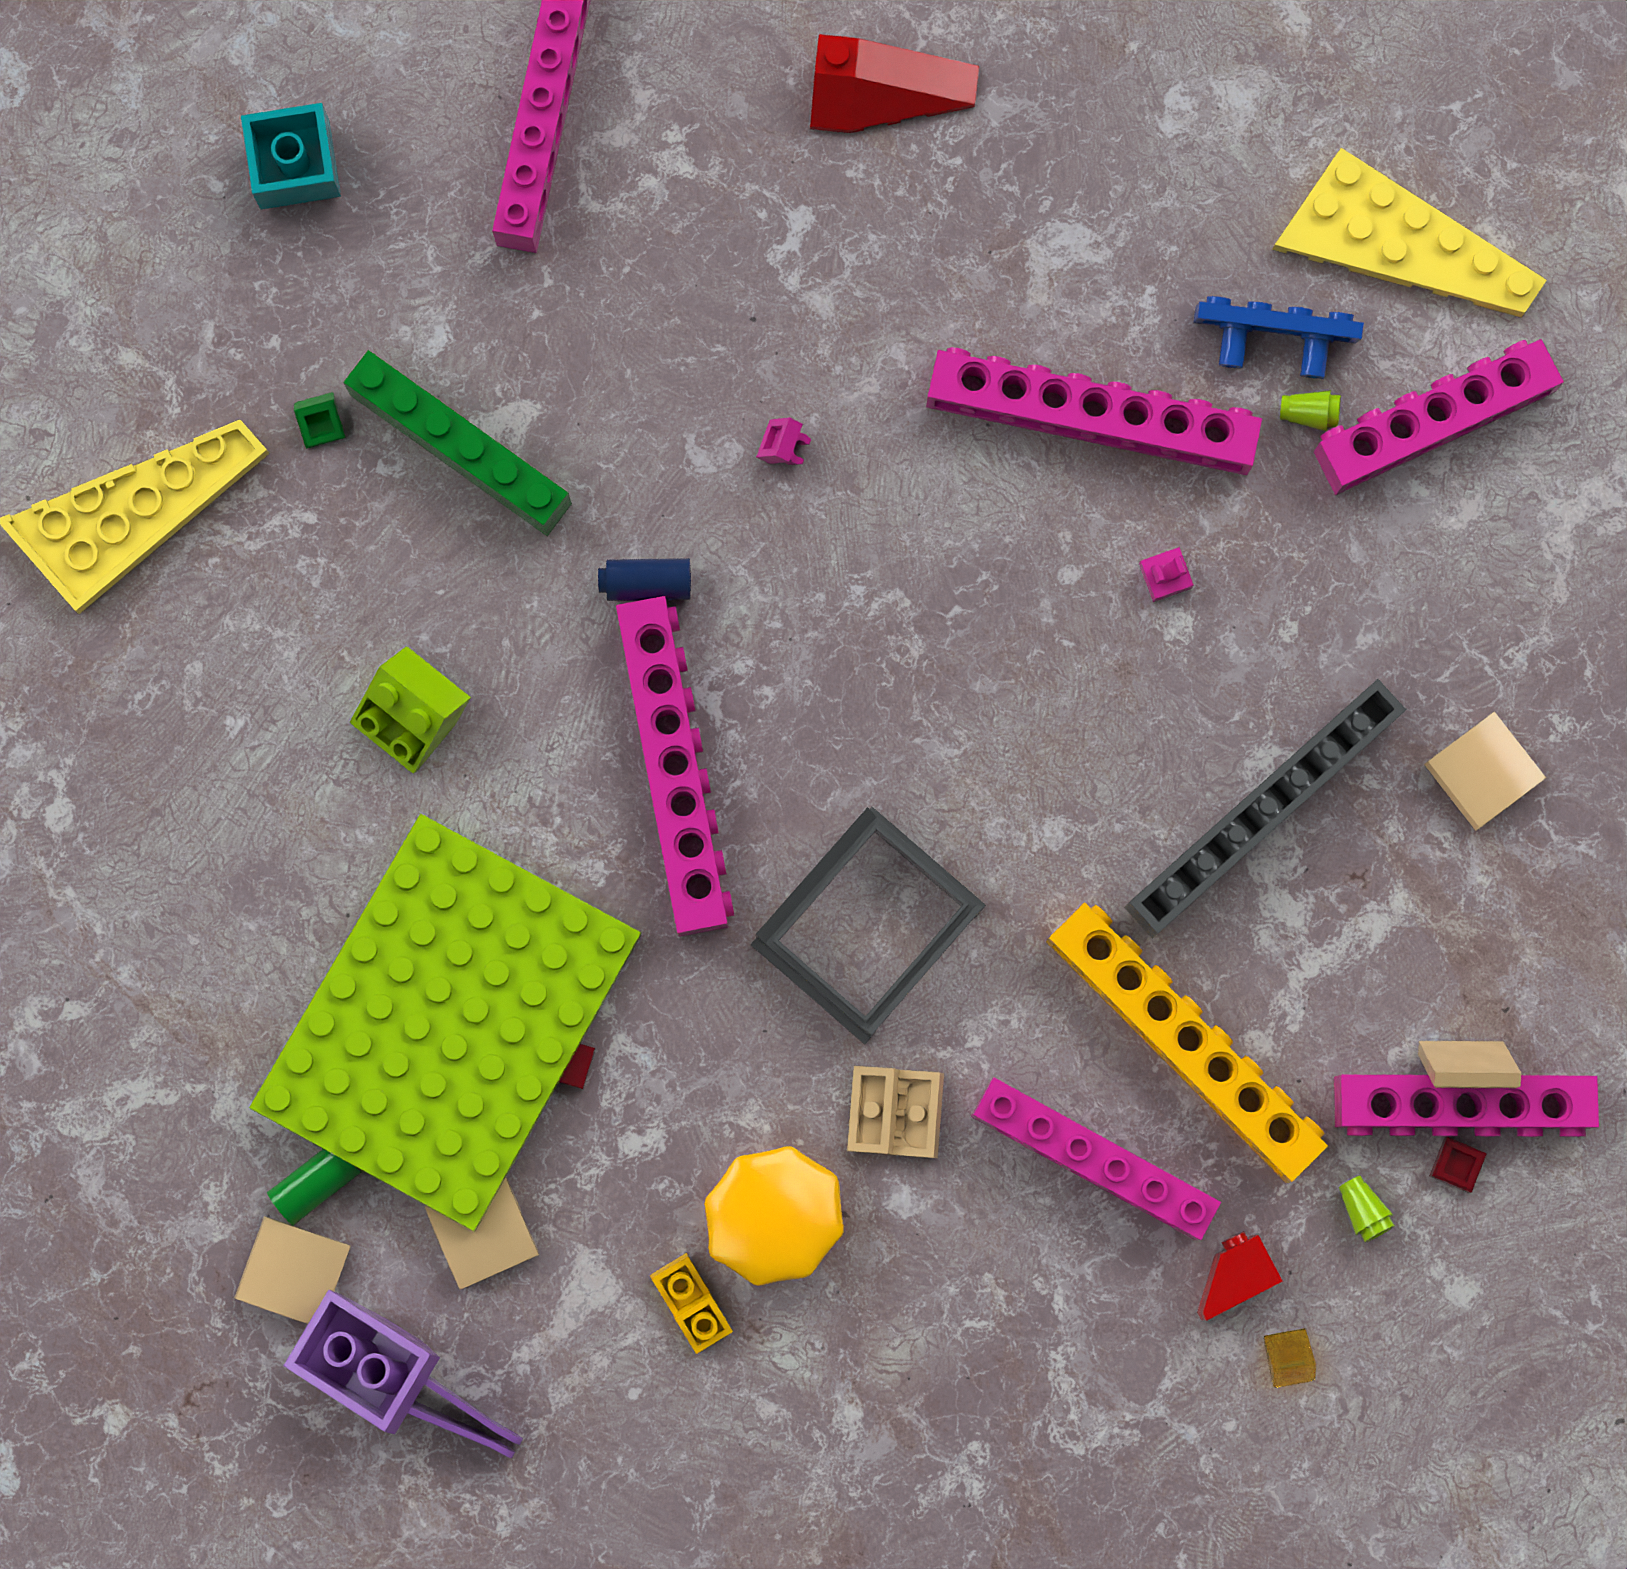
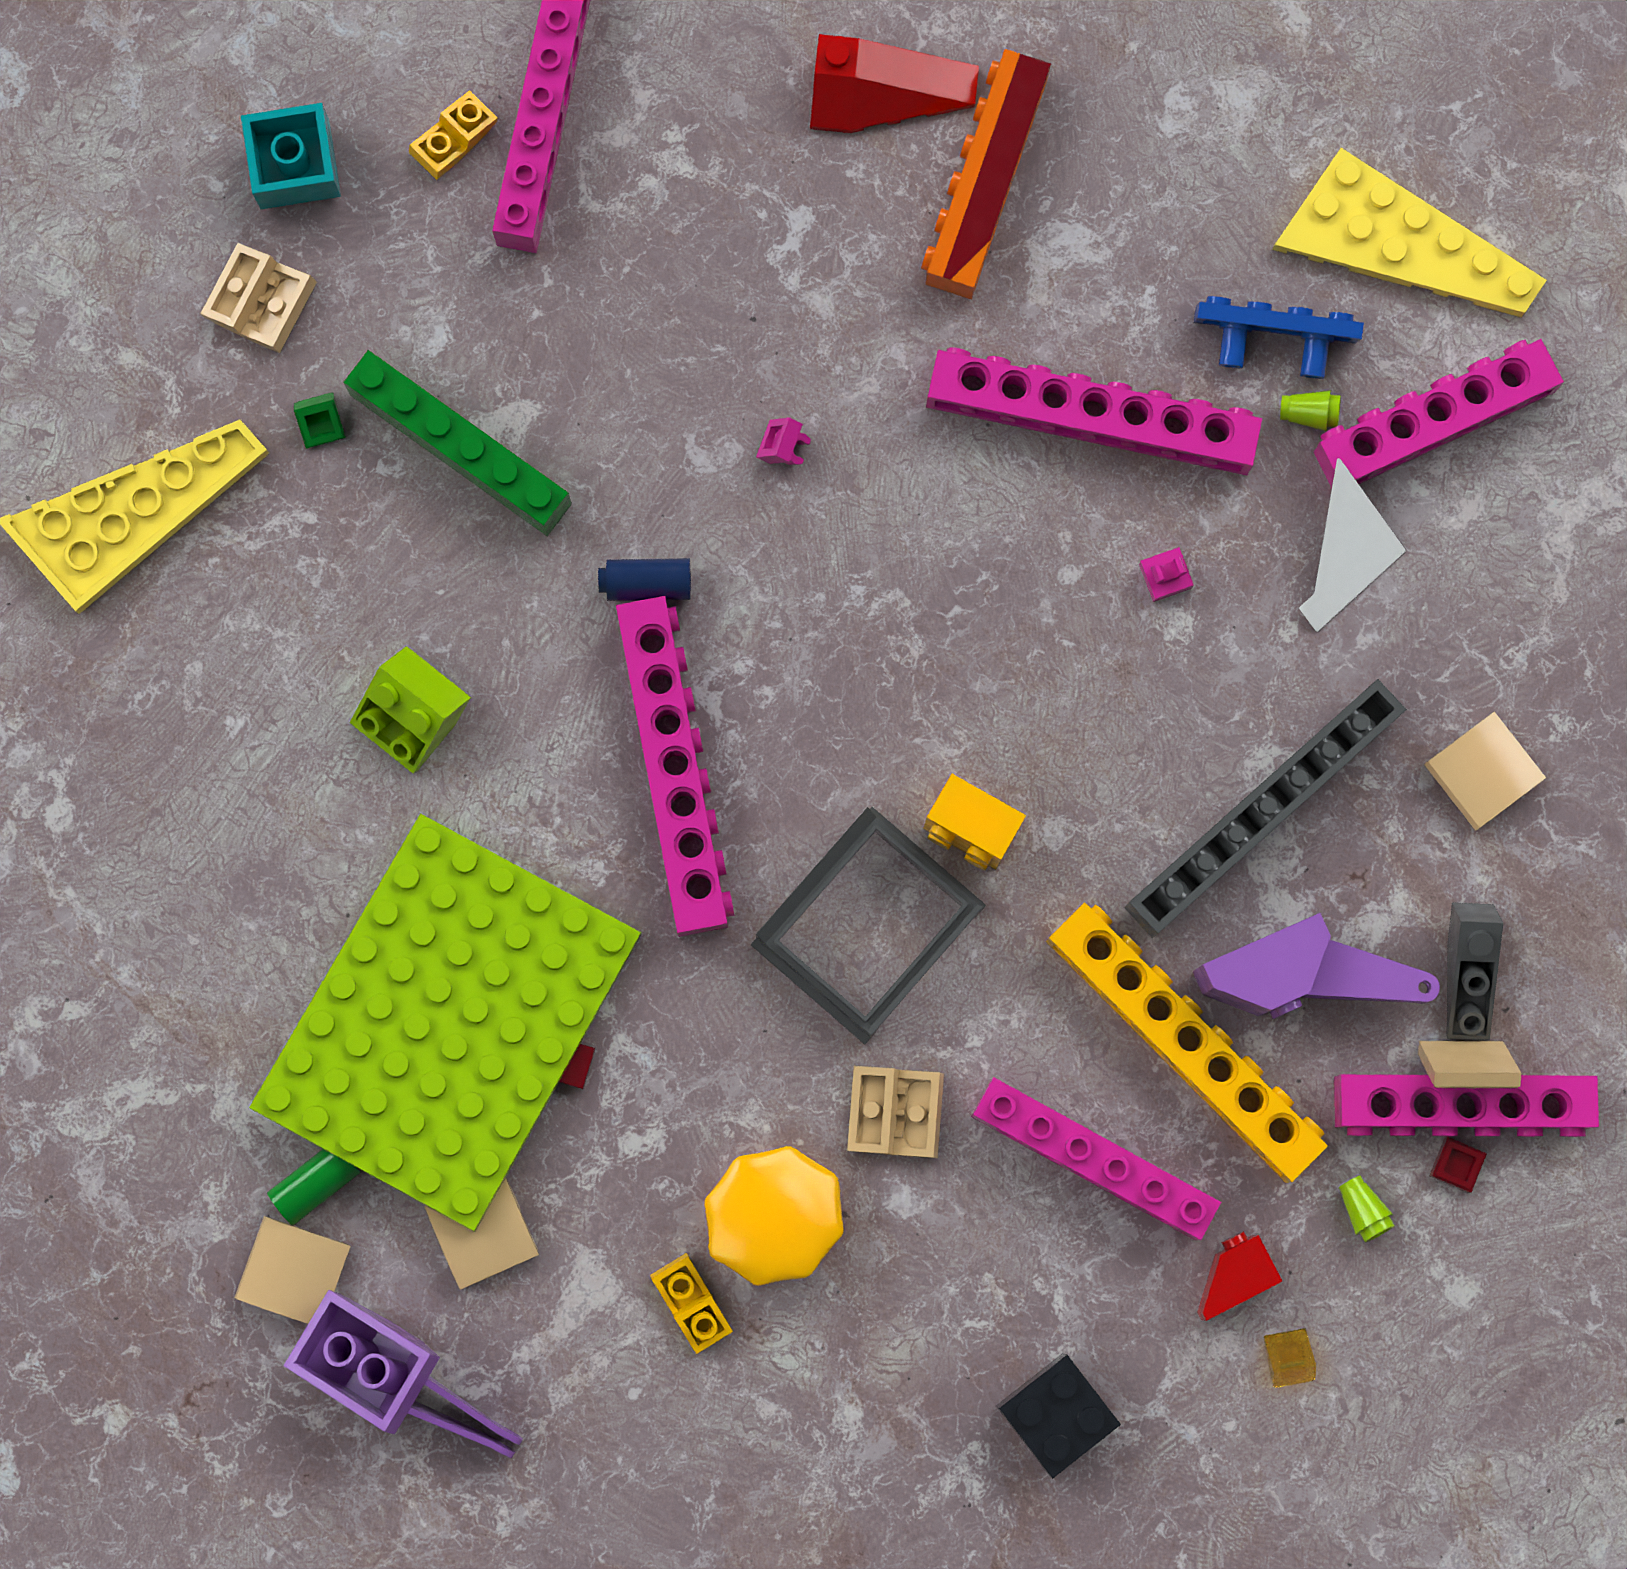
none -> tan slope [200,243,317,353]
none -> yellow slope [409,90,498,180]
none -> brick [921,49,1051,300]
none -> yellow brick [923,774,1026,871]
none -> black brick [996,1353,1121,1479]
none -> medium lavender slope [1193,913,1440,1019]
none -> white sticker [1299,458,1406,632]
none -> dark grey slope [1446,902,1503,1040]

